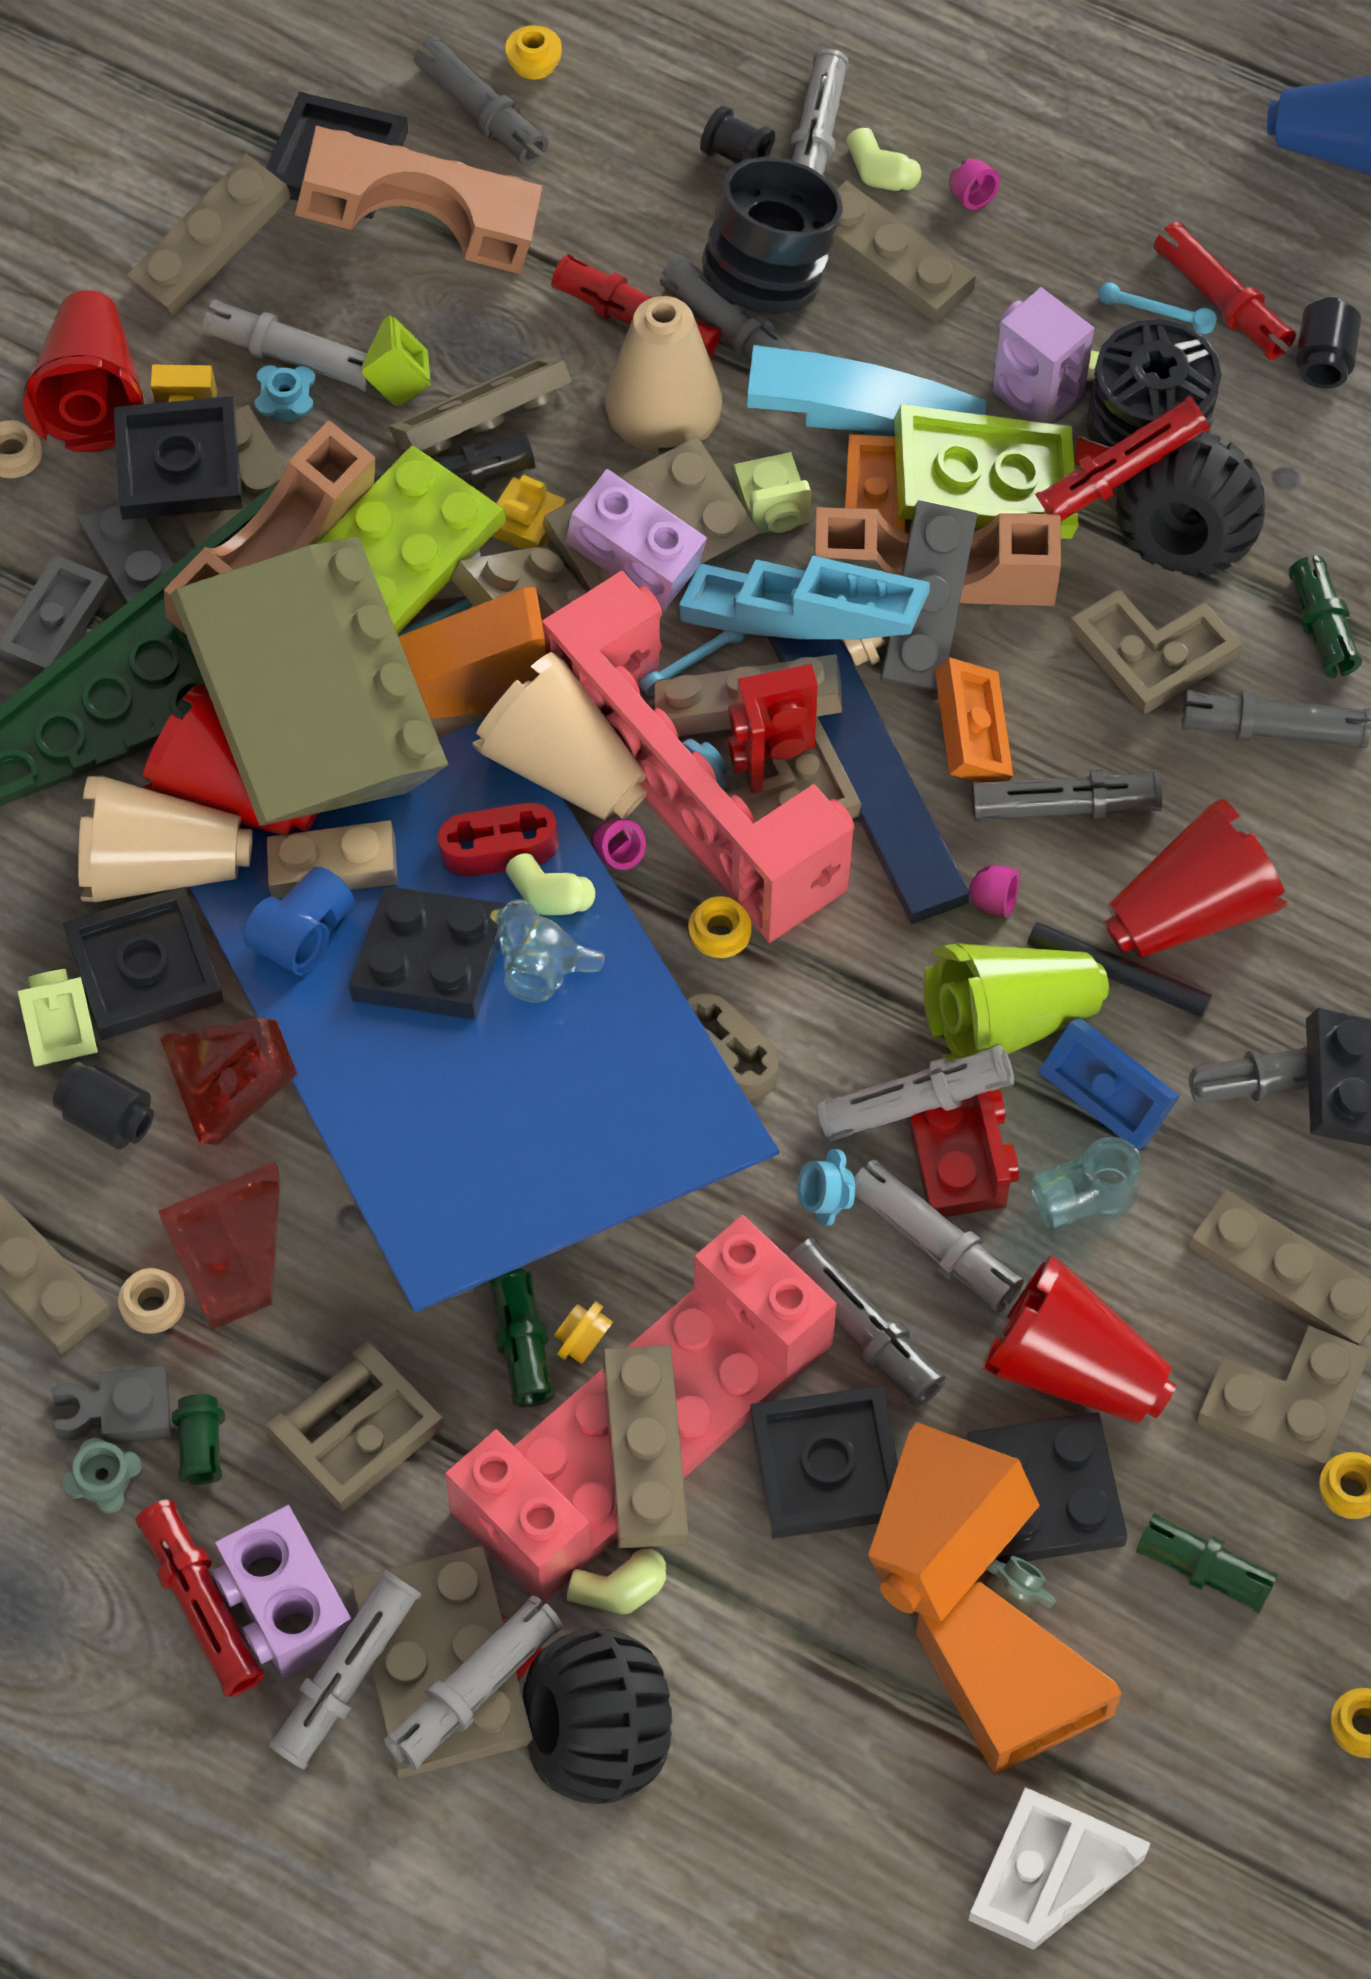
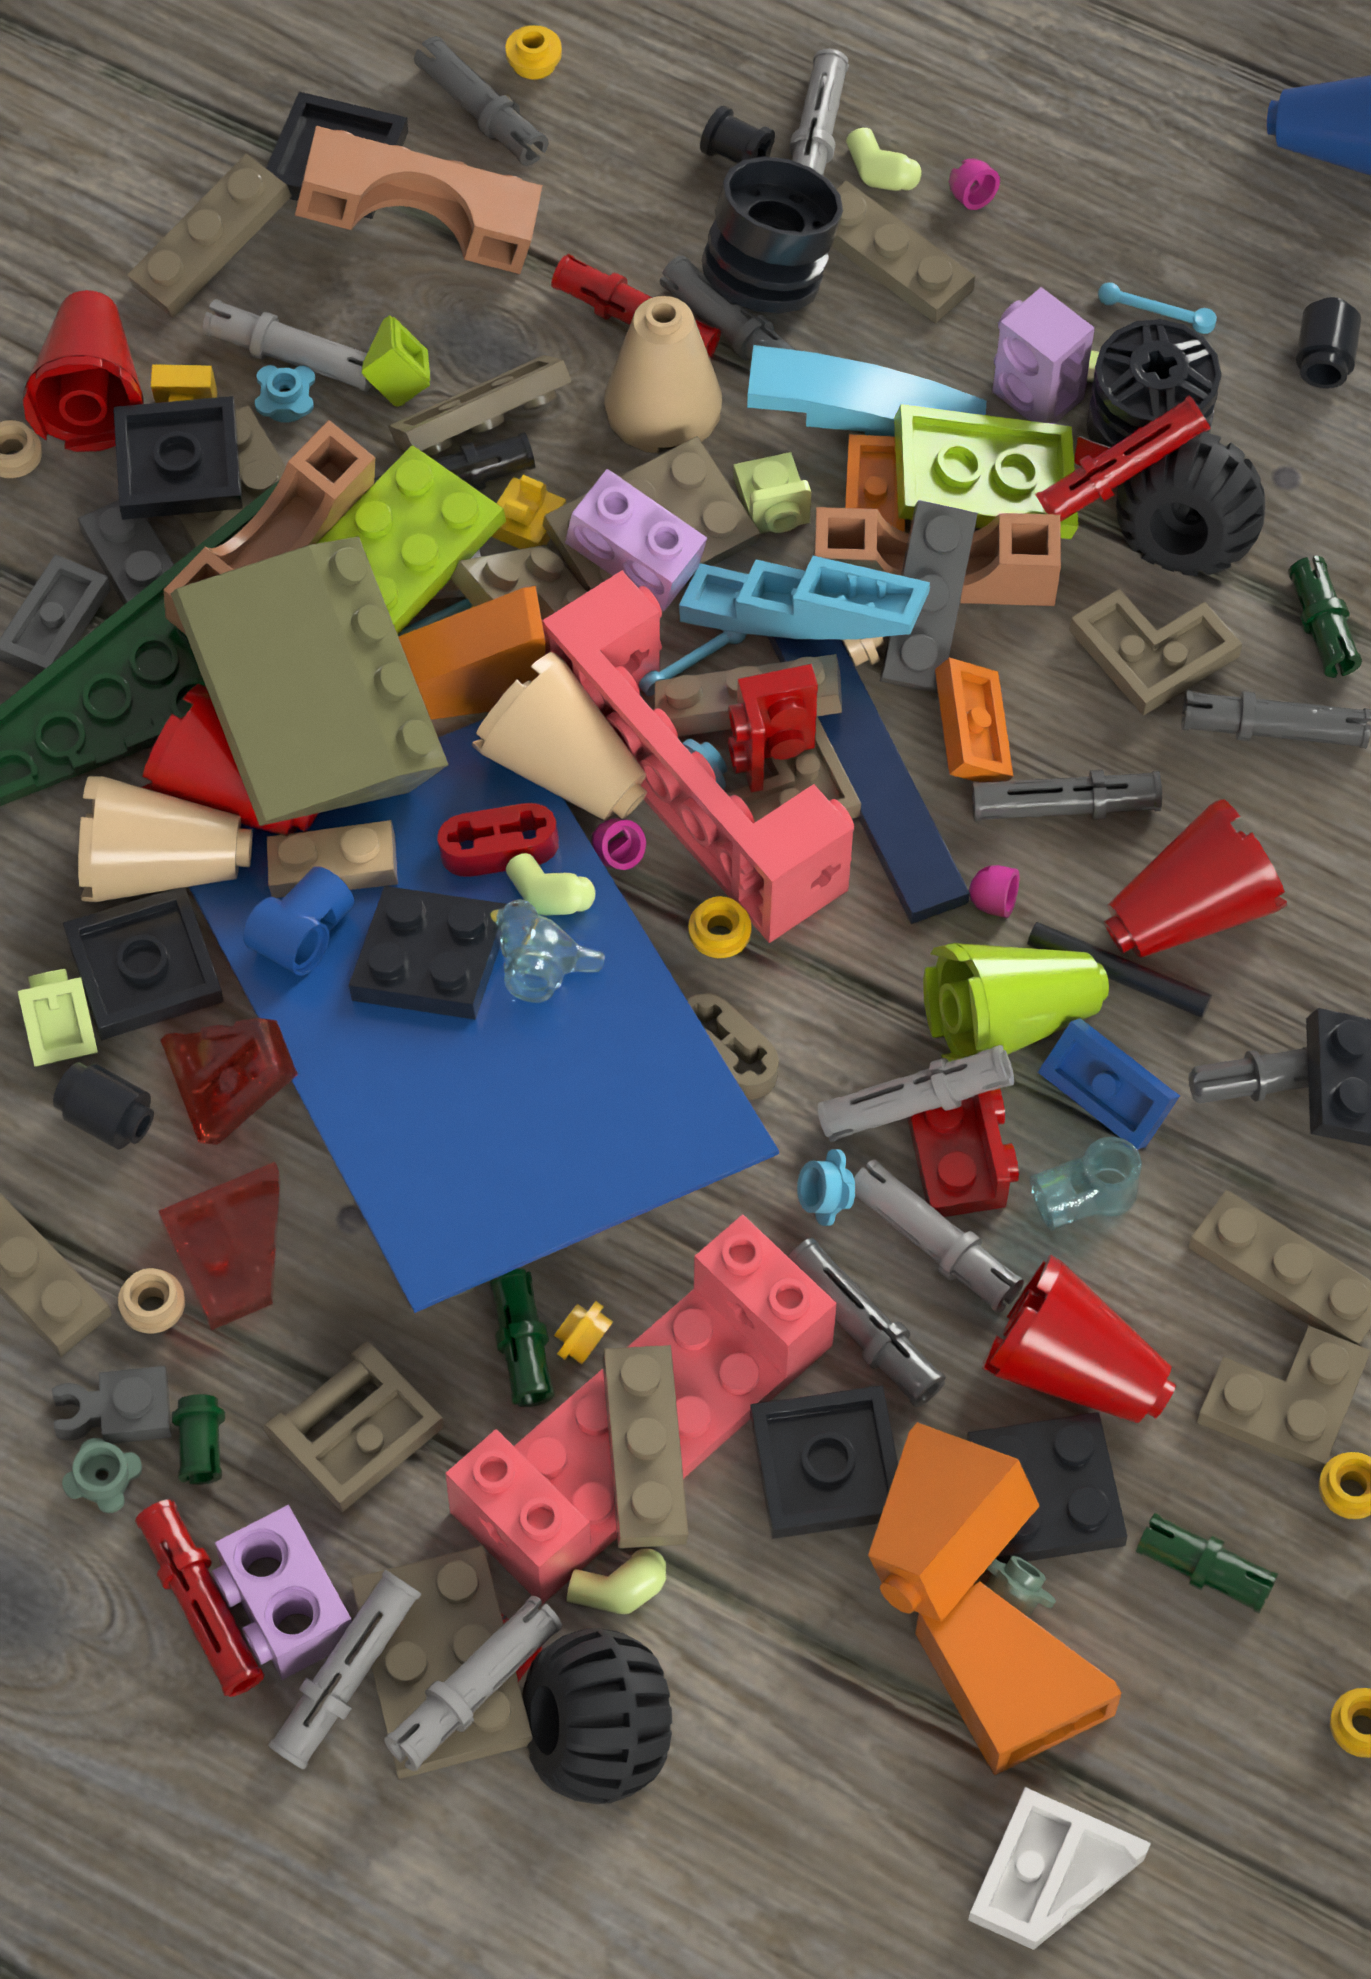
red pin [1154,221,1296,360] -> none

